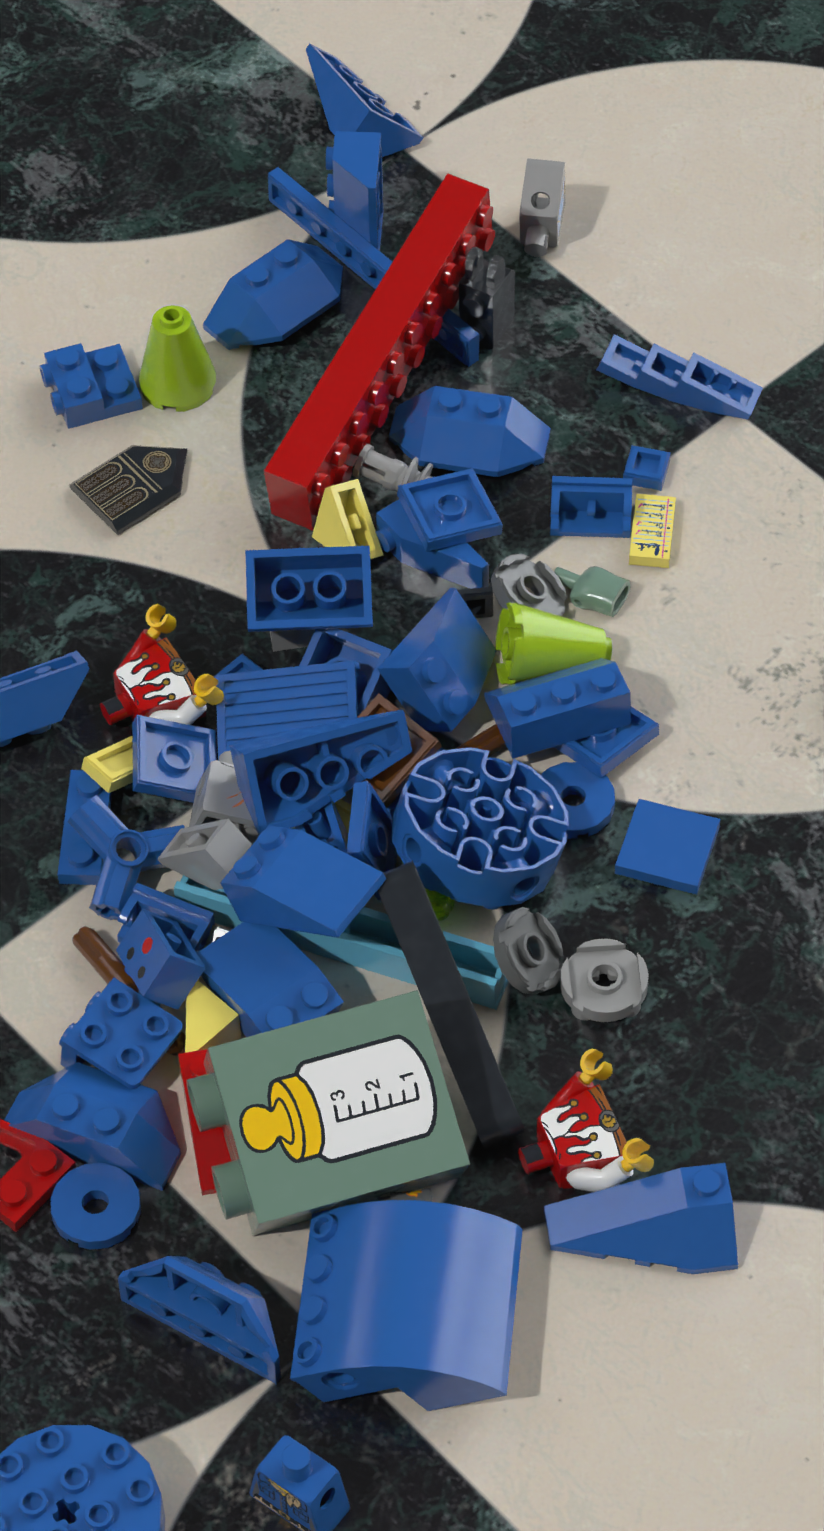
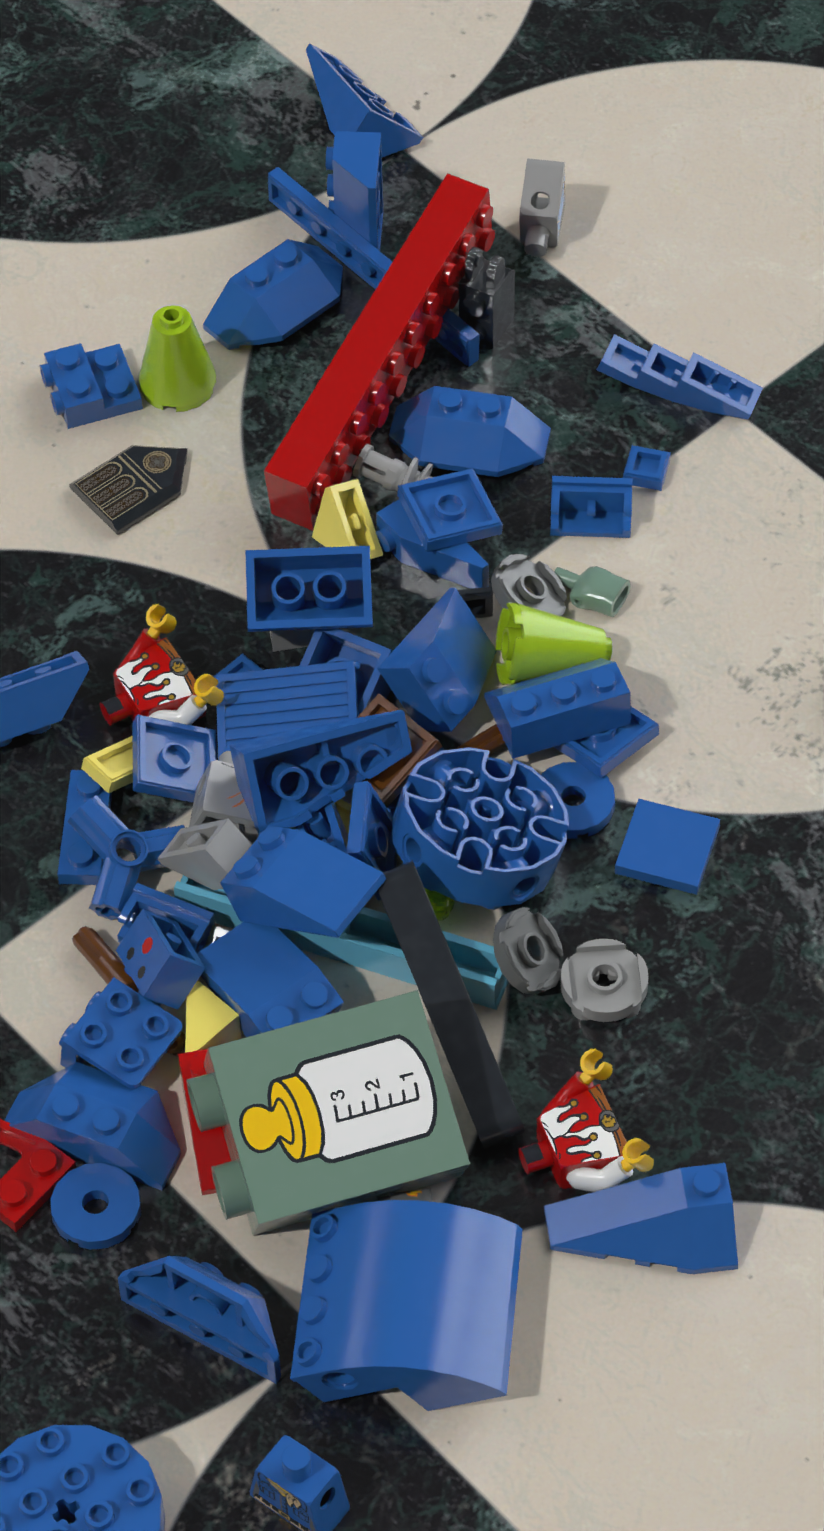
light yellow tile [629,494,676,568] -> none

